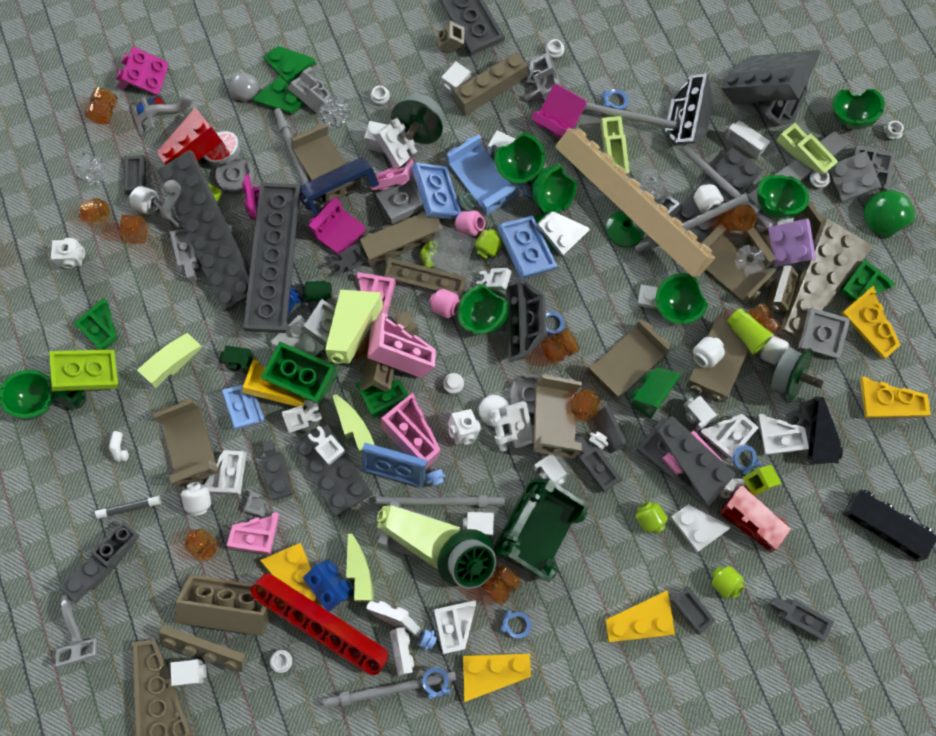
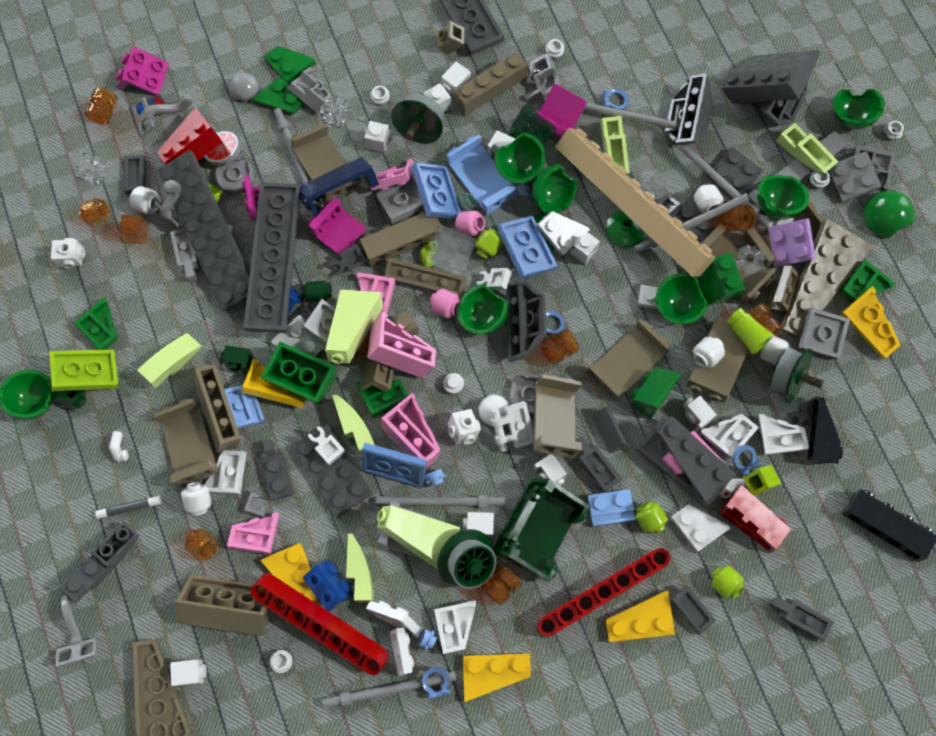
dark tan plate [159,625,246,672] -> none
white plate [282,404,322,433] -> none
white plate [375,117,417,169] -> none
medium blue piece [499,610,531,639] -> none
clear orange head [571,389,600,422] -> none
white plate [588,431,609,450] -> none
white panel [725,121,770,159] -> none
yellow wing [860,376,931,419] -> none
none -> dark tan brick [193,364,241,453]
none -> white brick [424,83,451,114]
none -> clear green plate [507,105,556,148]
none -> red beam [537,548,670,638]
none -> white brick [570,232,600,265]
none -> light blue plate [587,489,636,527]
none -> green slope [696,252,745,307]

